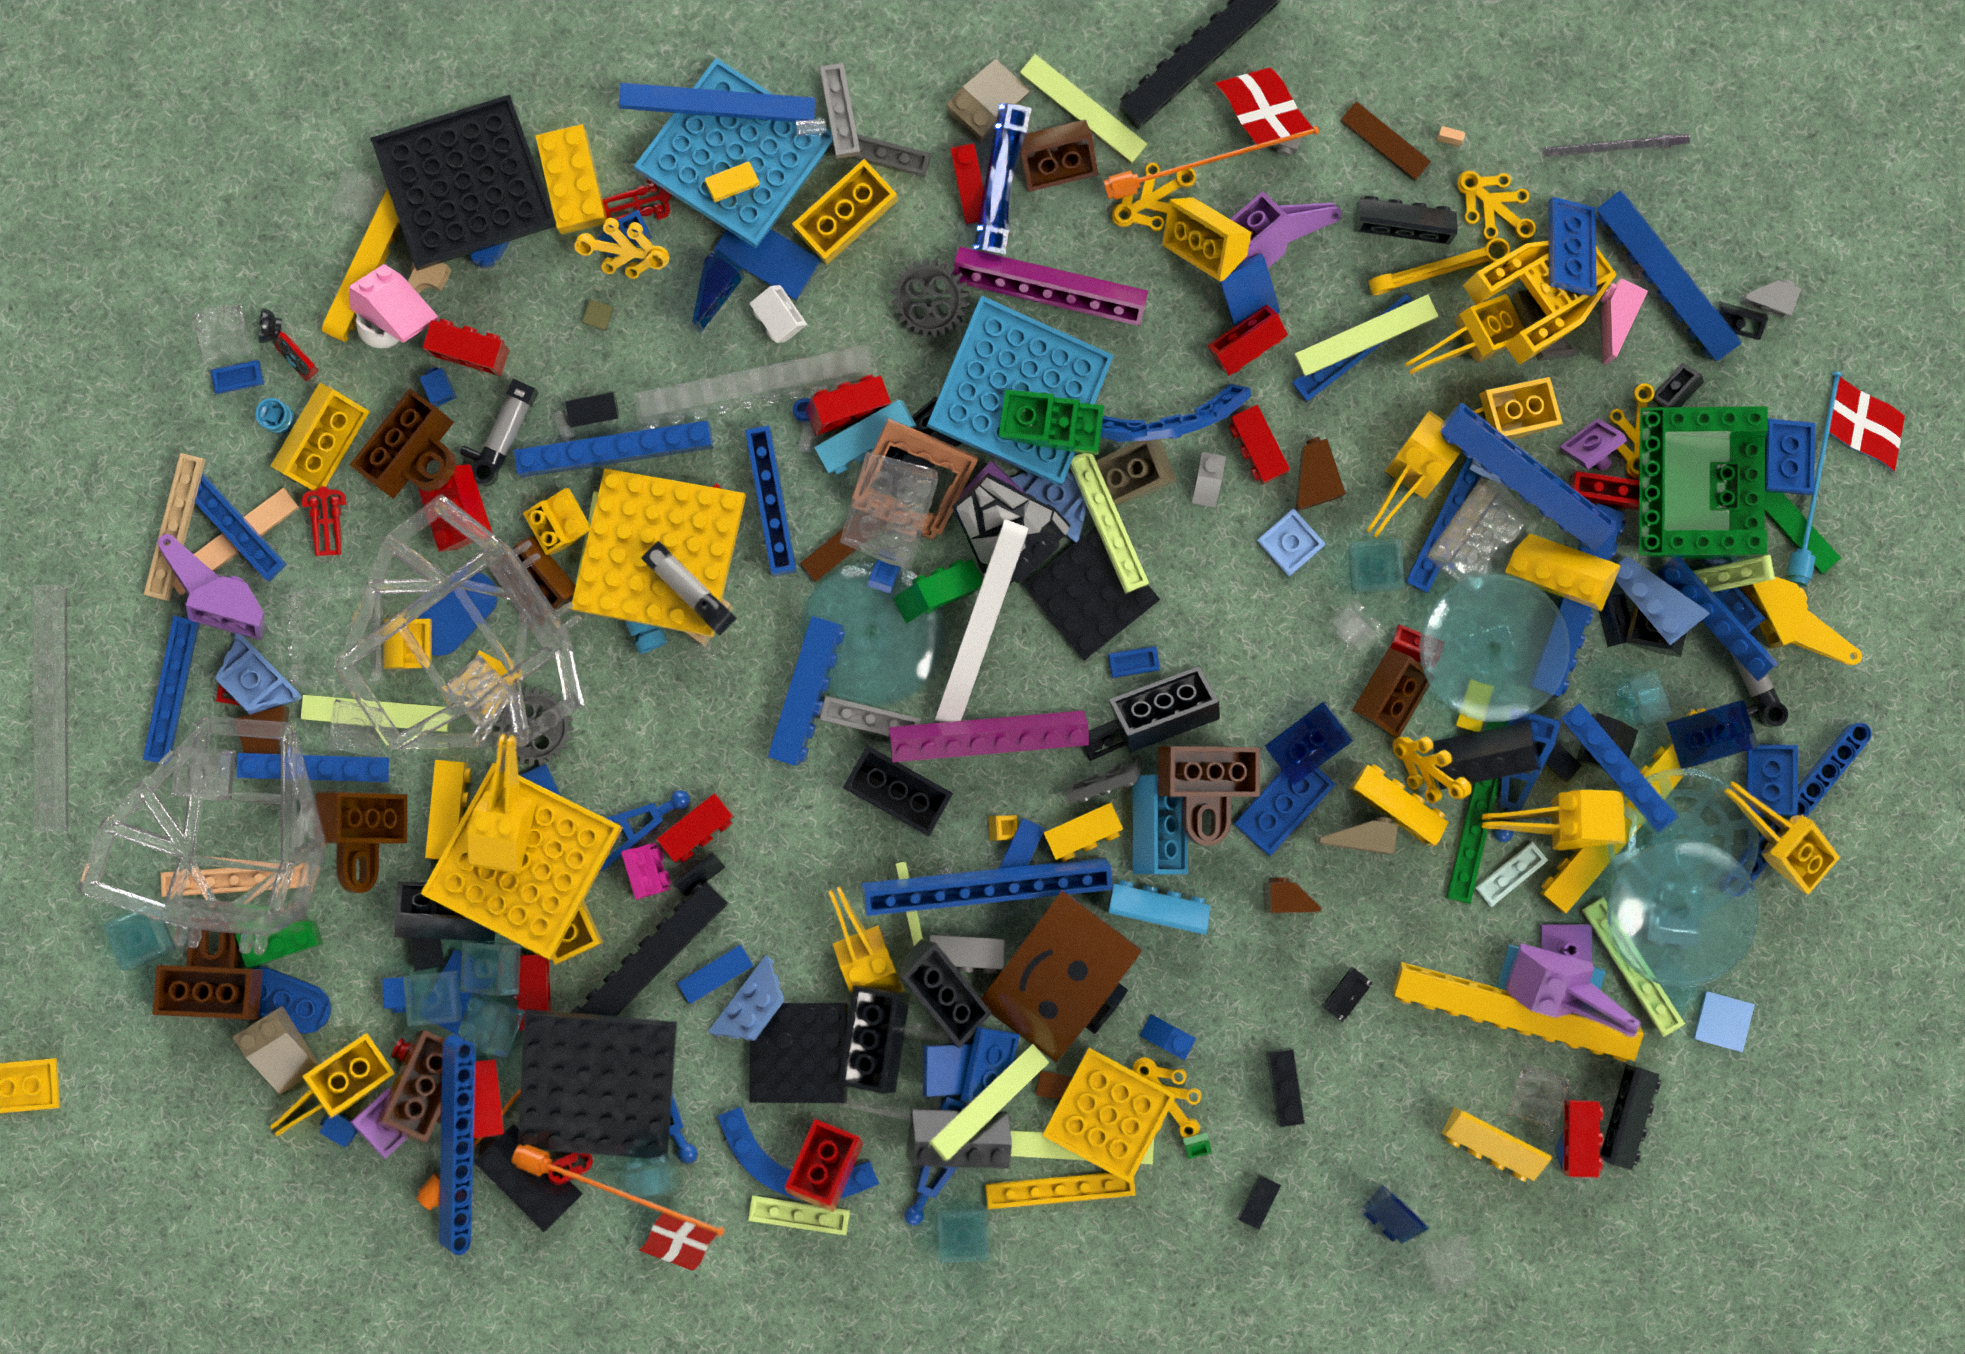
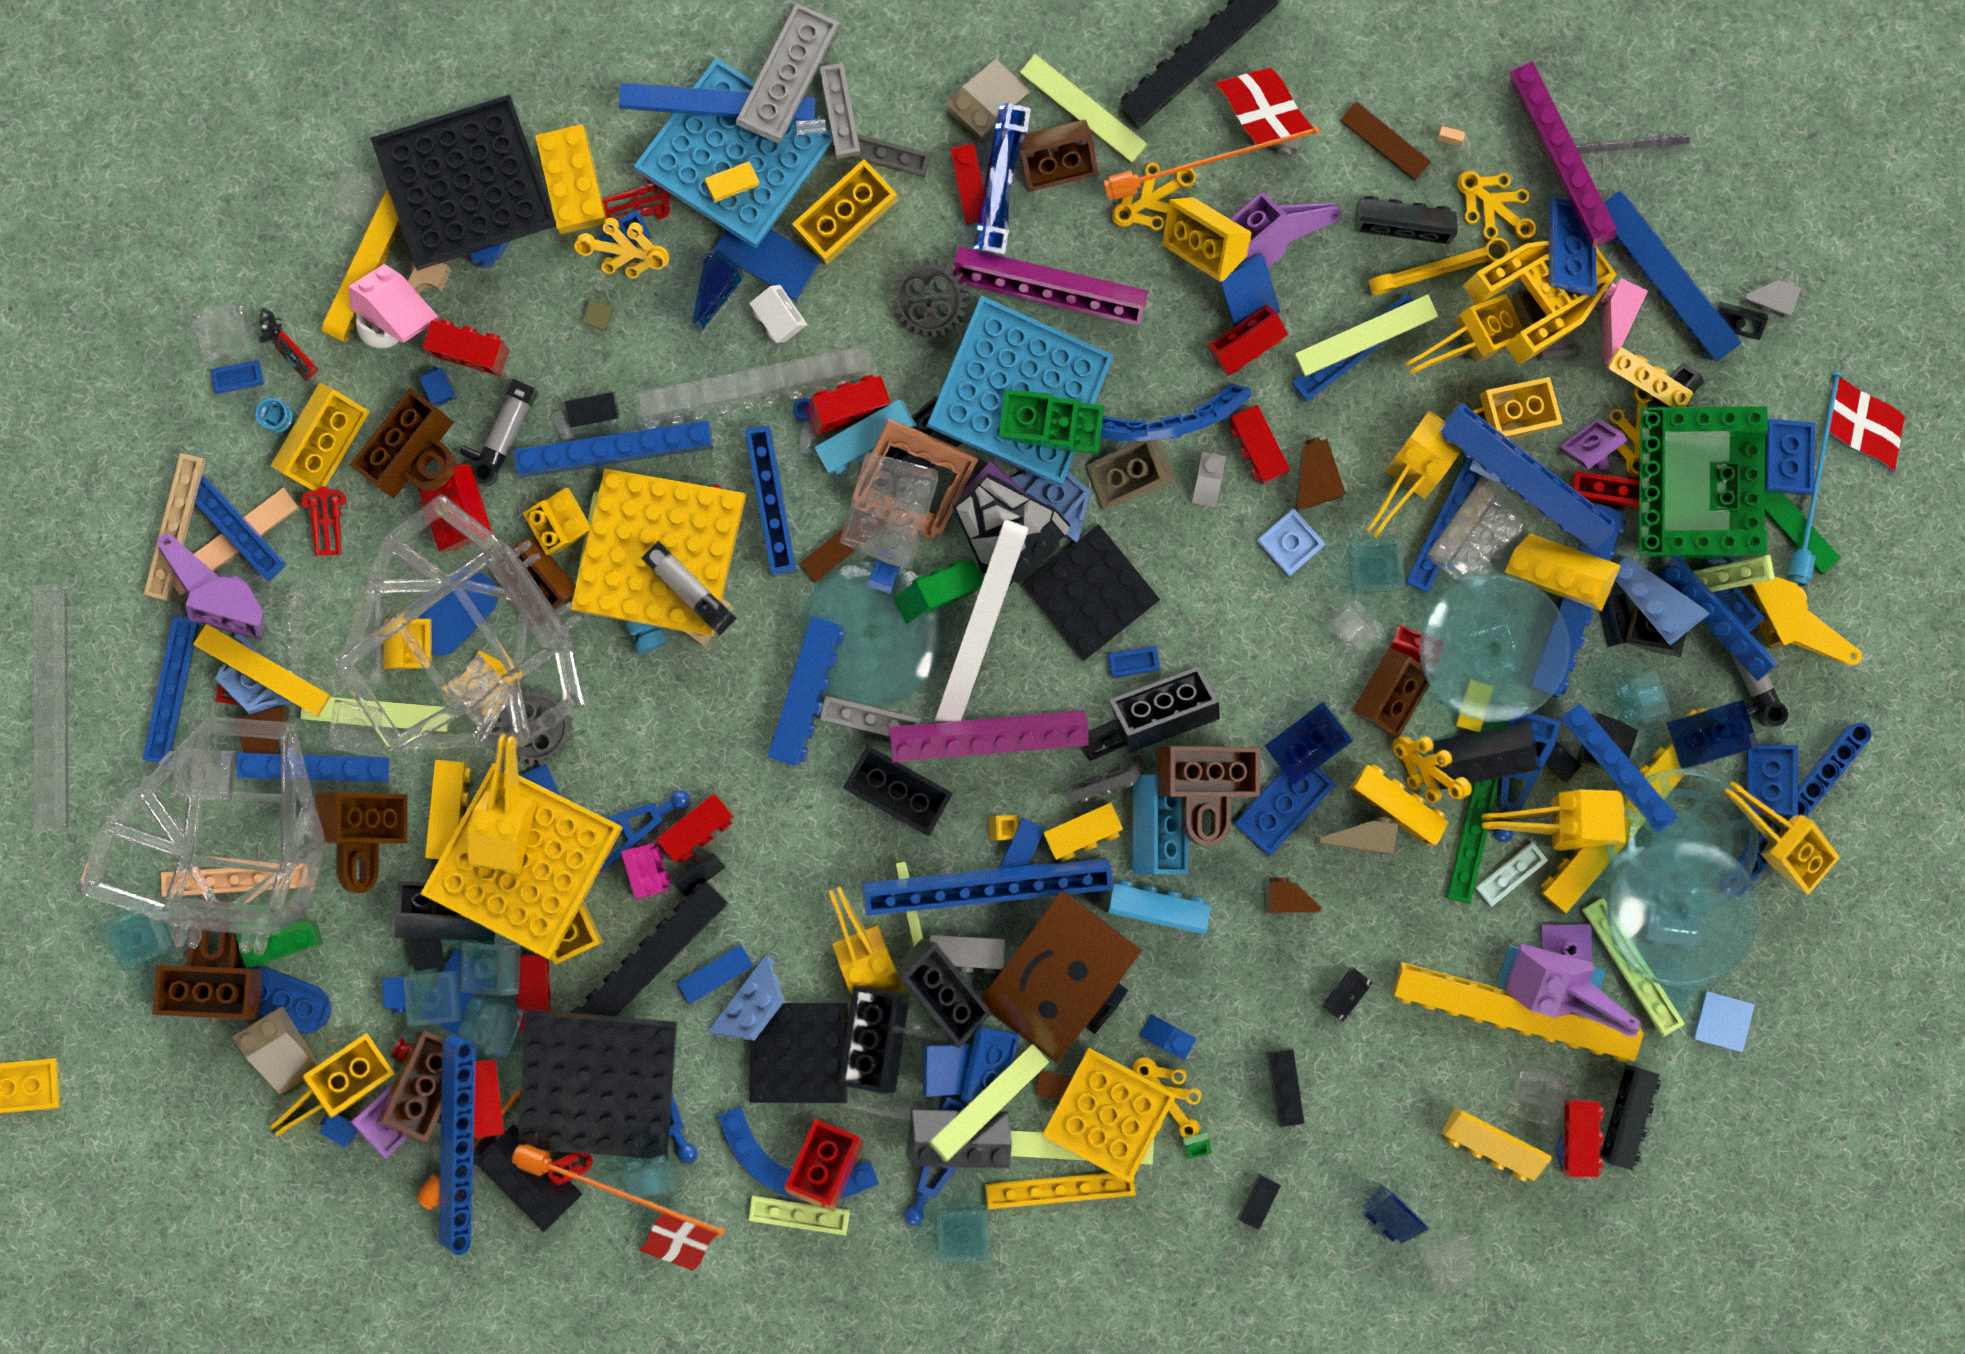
yellowish green tile [1070,453,1149,594] -> none
none -> yellow tile [193,624,331,717]
none -> light grey tile [736,3,840,144]
none -> magenta brick [1510,61,1617,248]
none -> yellow bracket [1607,347,1693,407]

